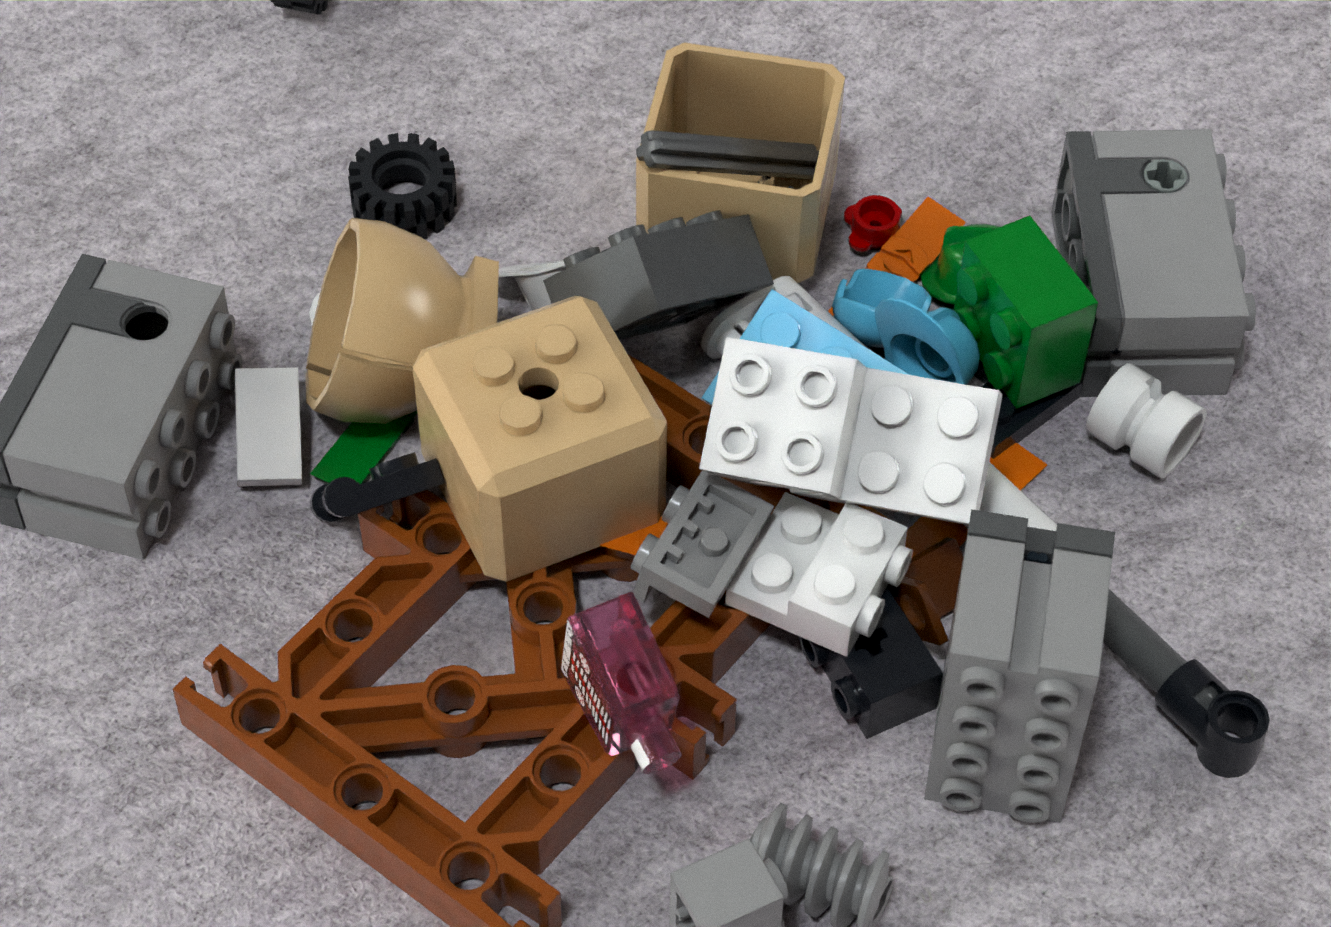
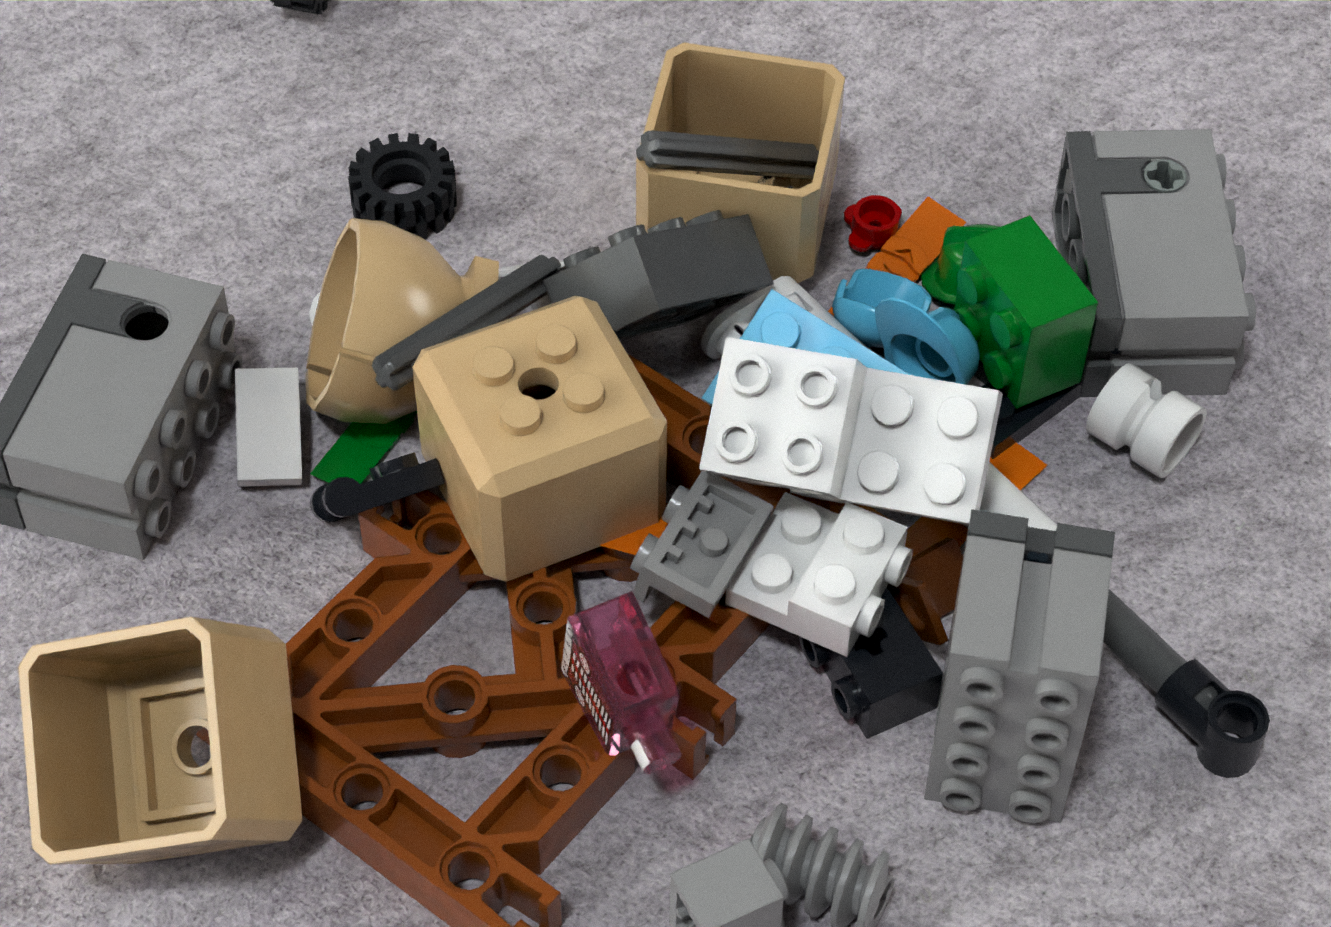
none -> tan plate [18,617,303,864]
none -> dark grey axle [372,255,561,390]

